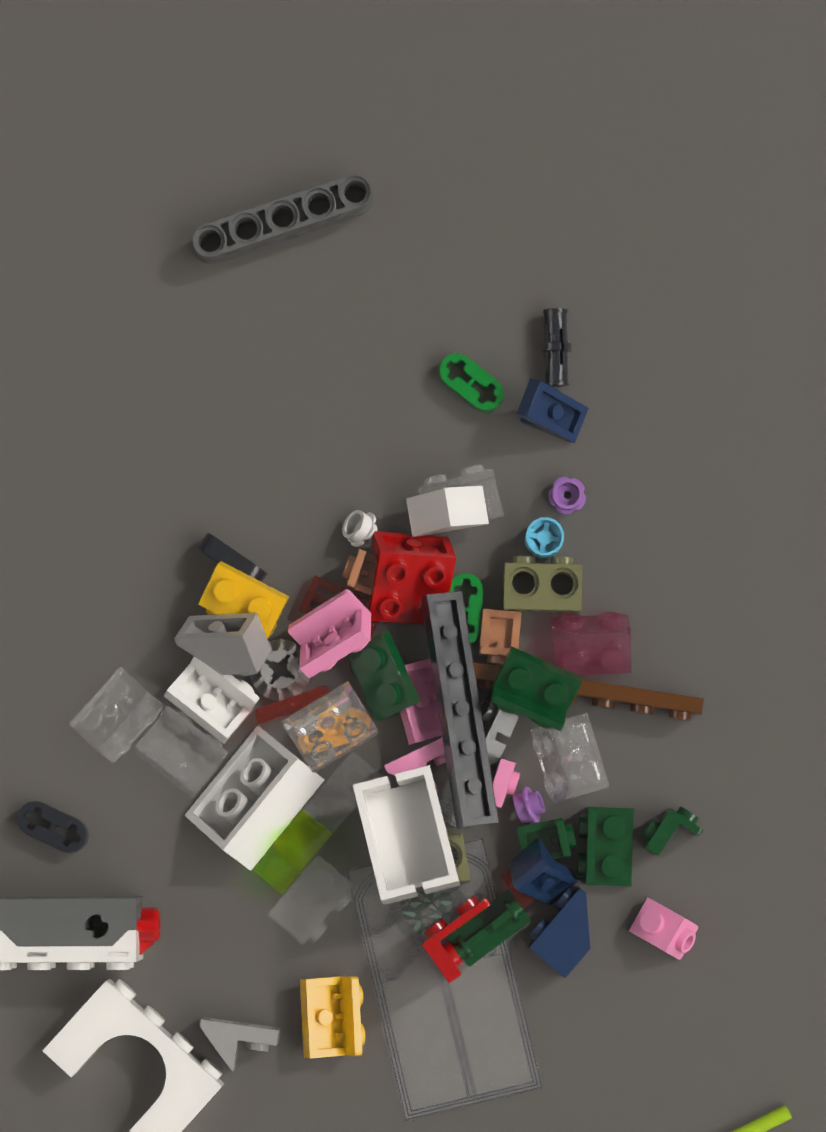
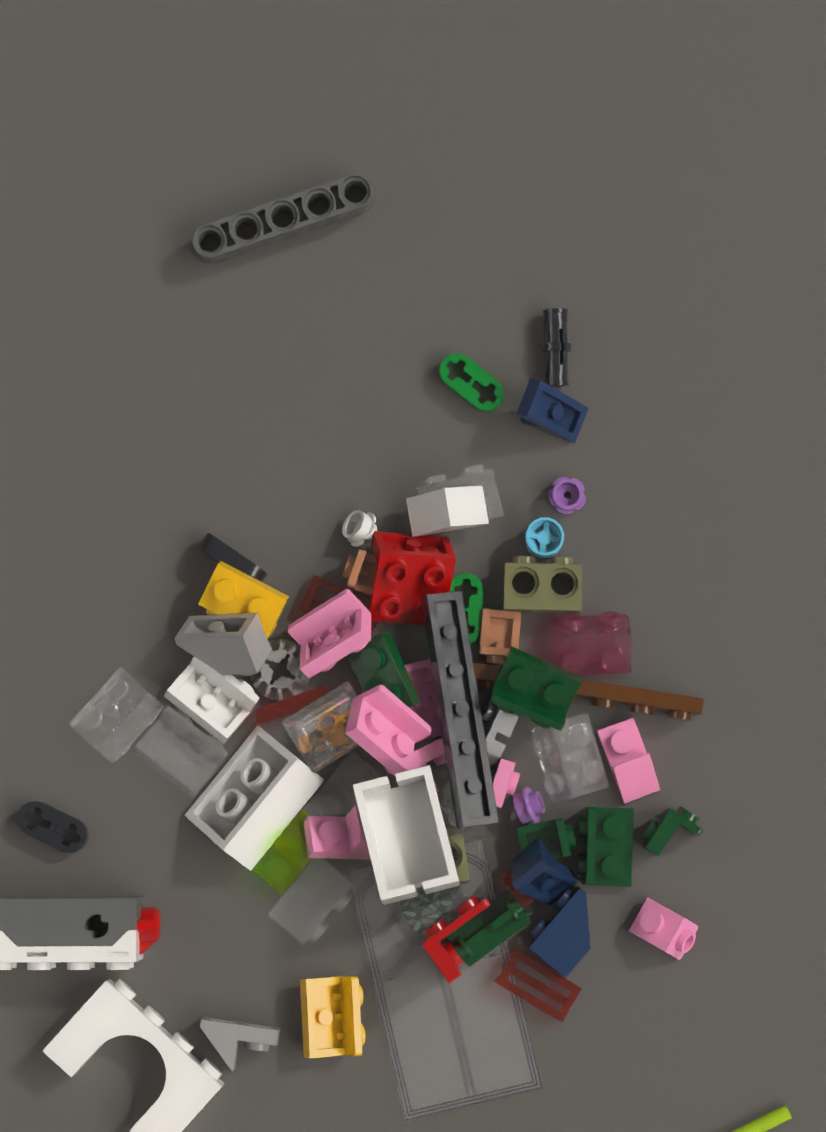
none -> bright pink slope [304,805,371,860]
none -> bright pink bracket [345,685,432,775]
none -> clear red tile [494,948,582,1022]
none -> bright pink slope [596,718,660,804]

